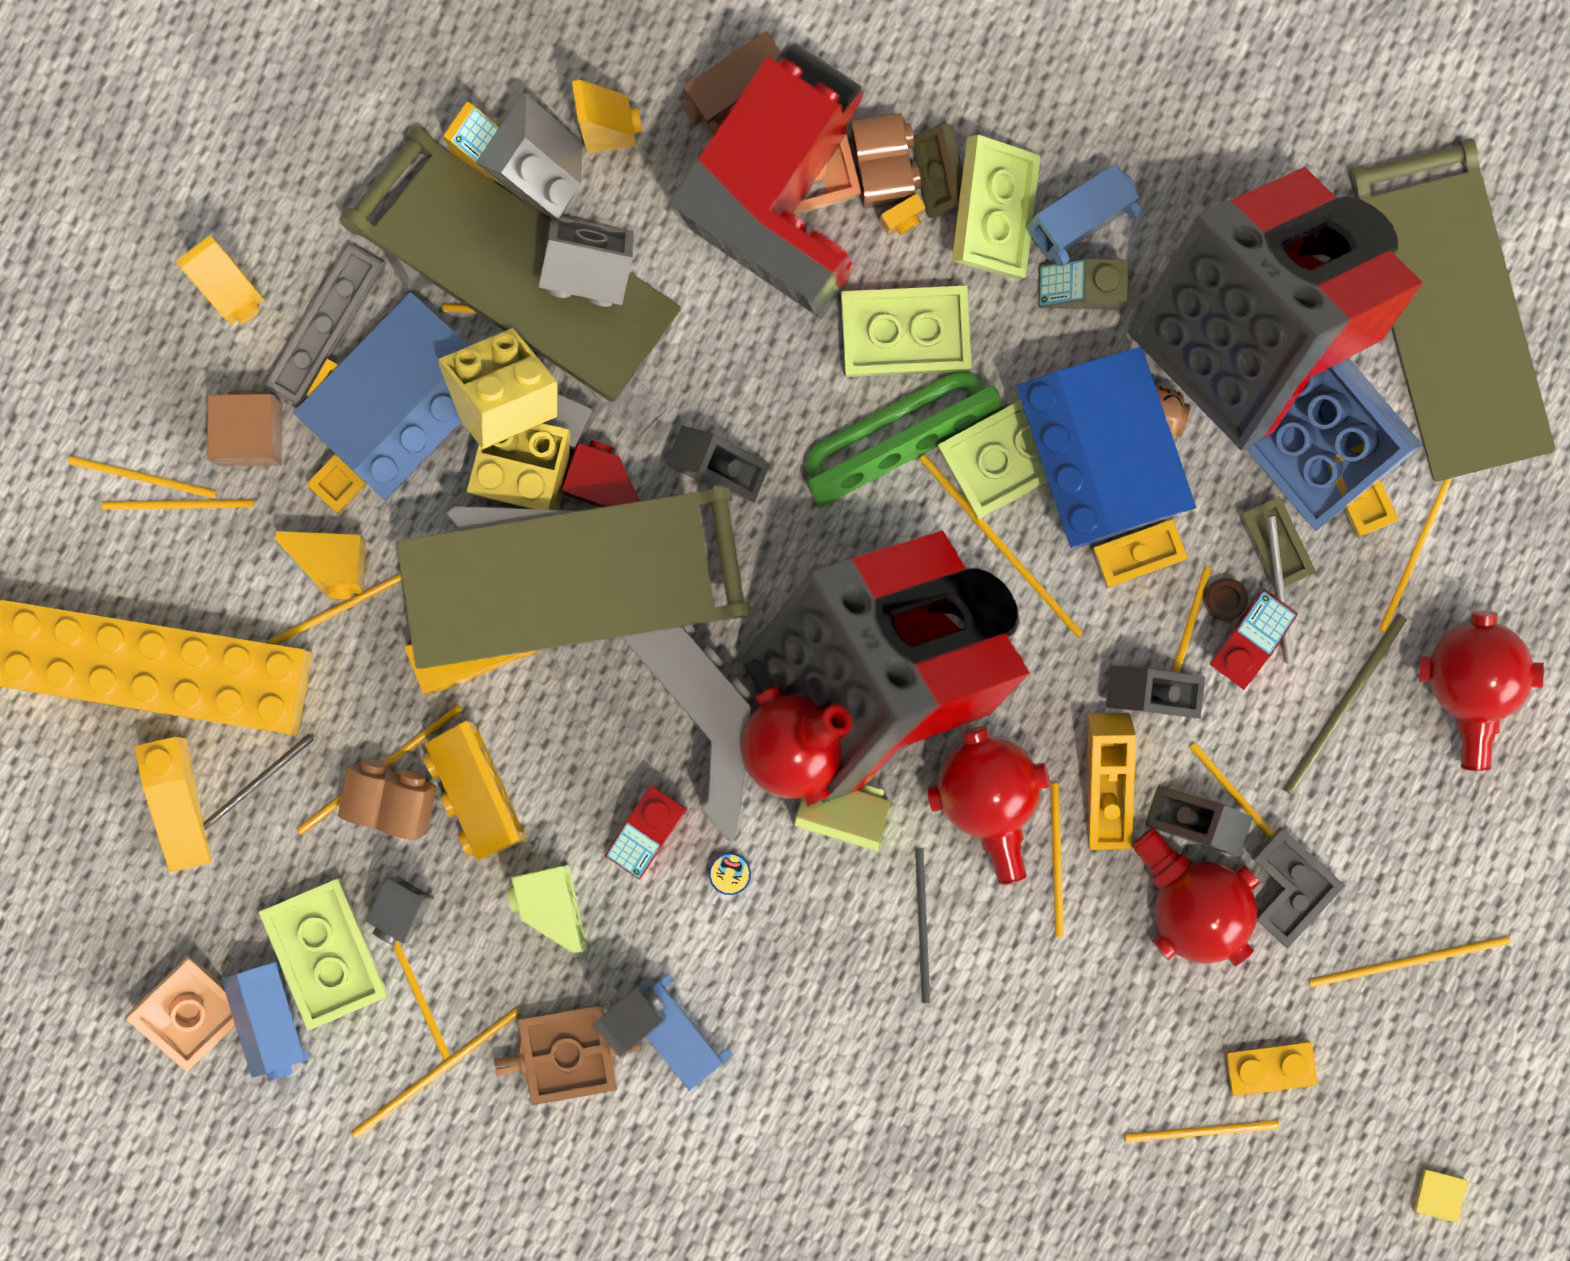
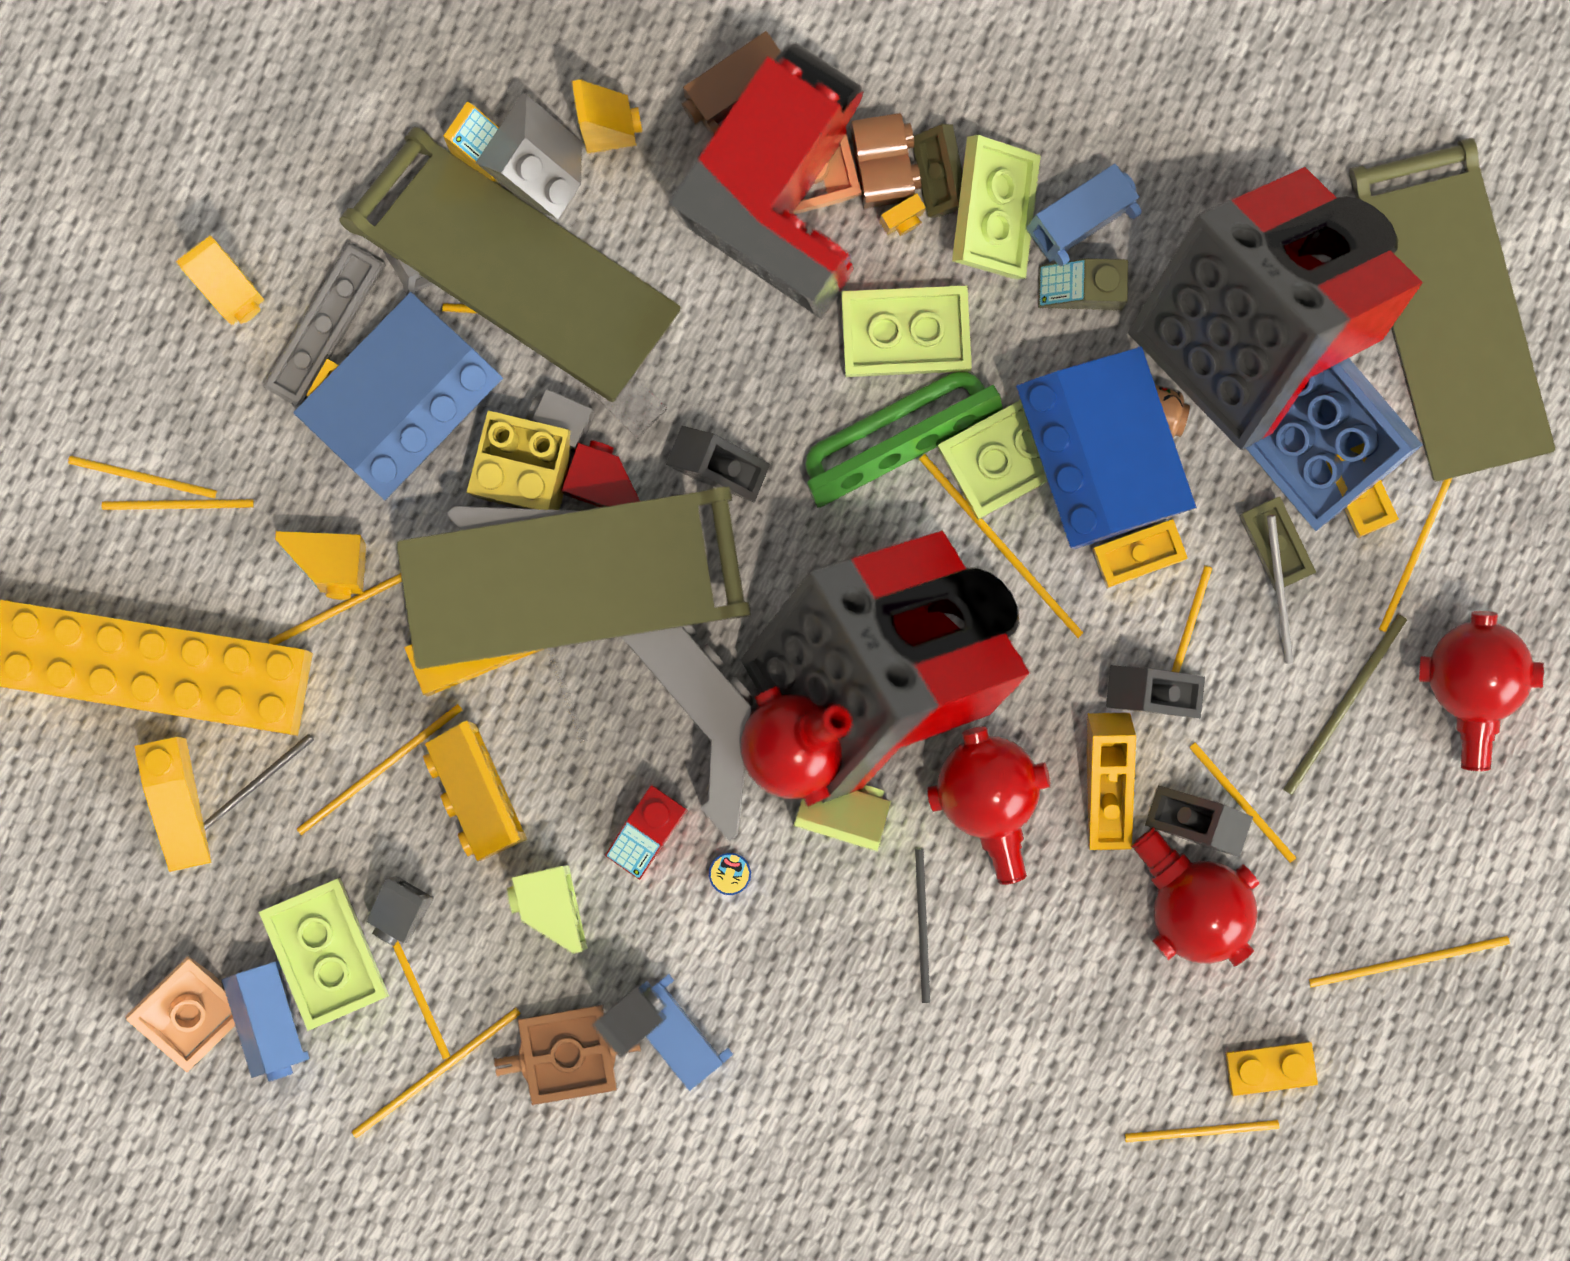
medium nougat head [207,390,282,466] -> none
yellow plate [306,454,368,515] -> none
medium nougat brick [338,758,436,841] -> none
light yellow slope [438,328,557,449] -> none
light grey slope [538,216,634,307] -> none
yellow axle [1050,783,1064,937] -> none
reddish brown tile [1204,578,1248,621] -> none
slope [1209,588,1298,690] -> none
dark grey plate [1251,827,1345,949] -> none
light yellow tile [1413,1169,1468,1223] -> none

